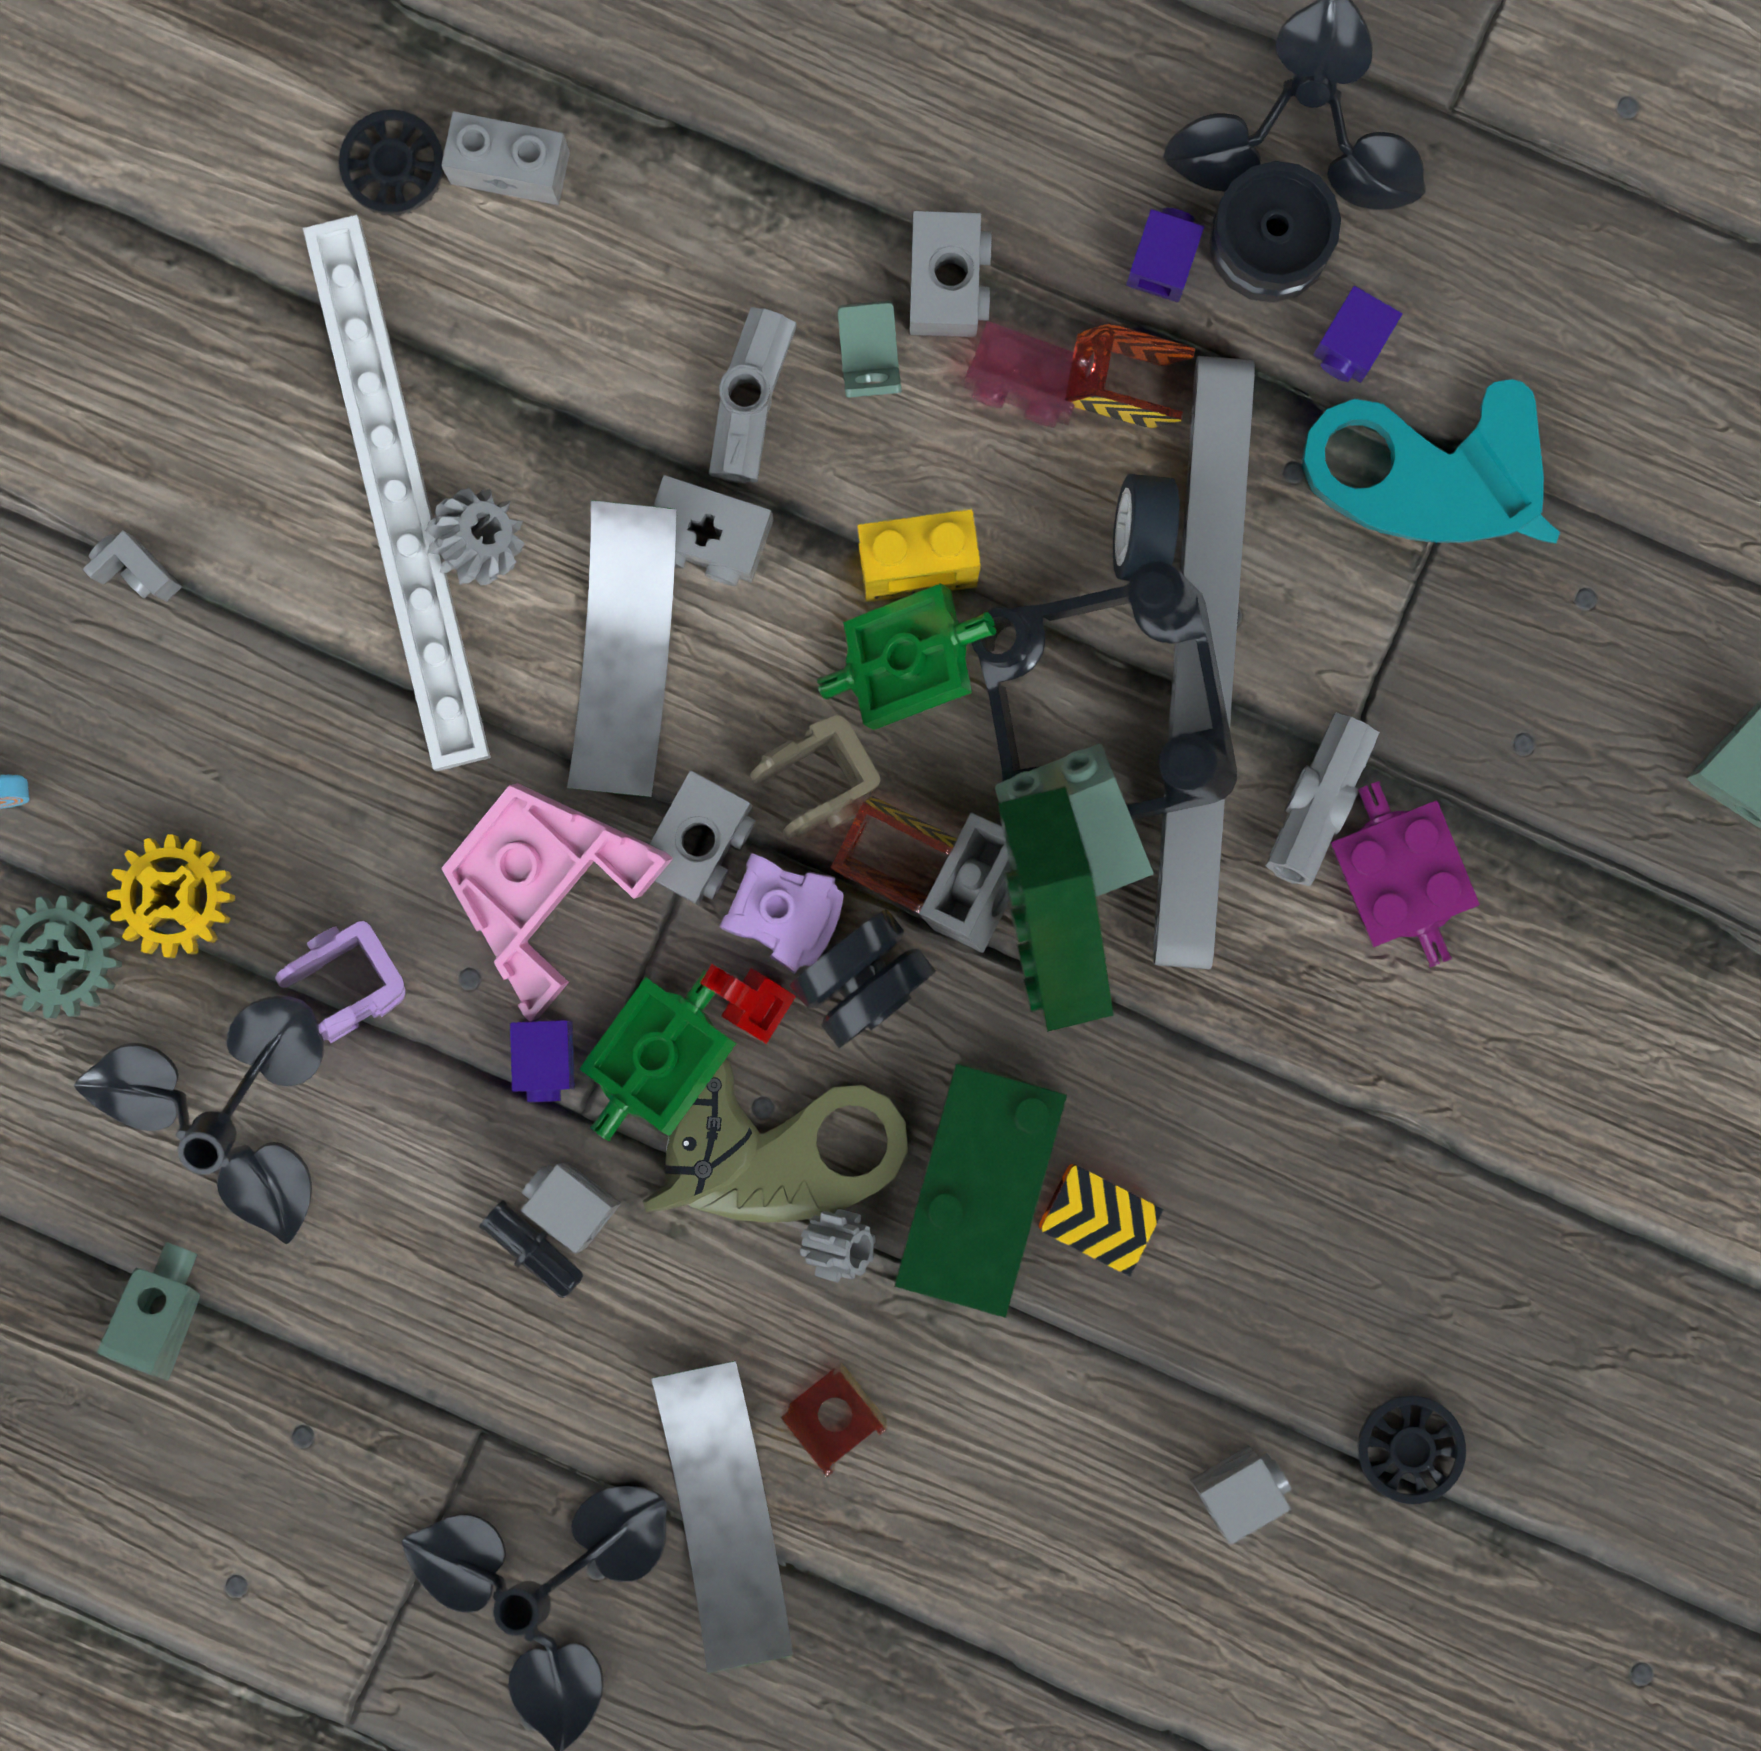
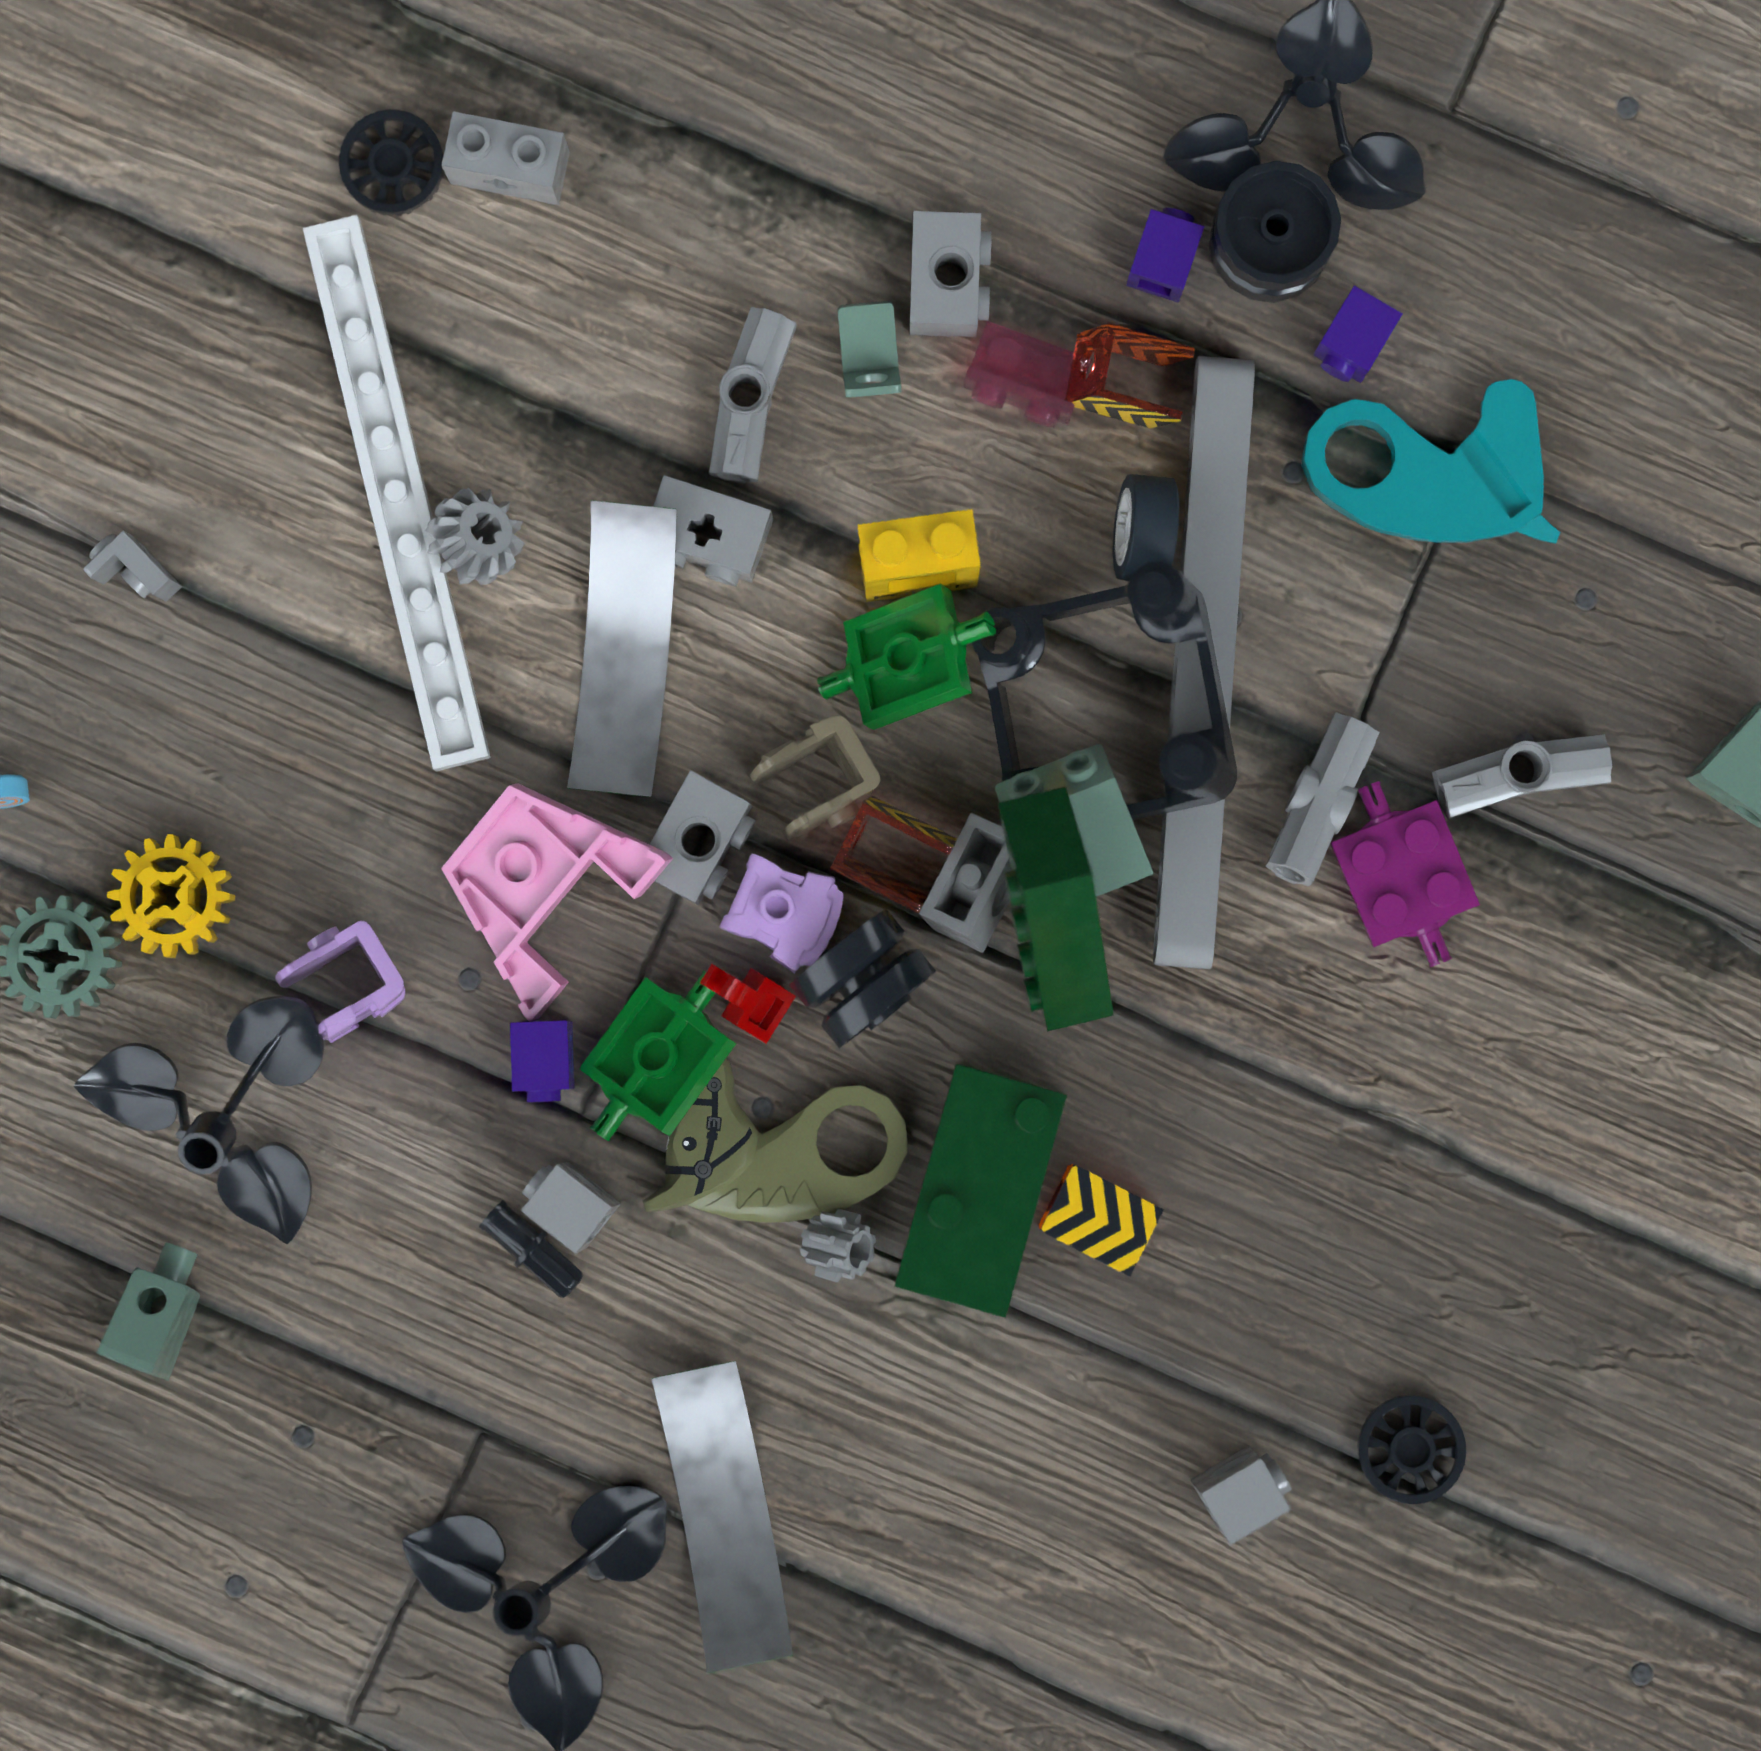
clear red piece [781,1362,887,1477] -> none
none -> light grey piece [1432,734,1612,819]

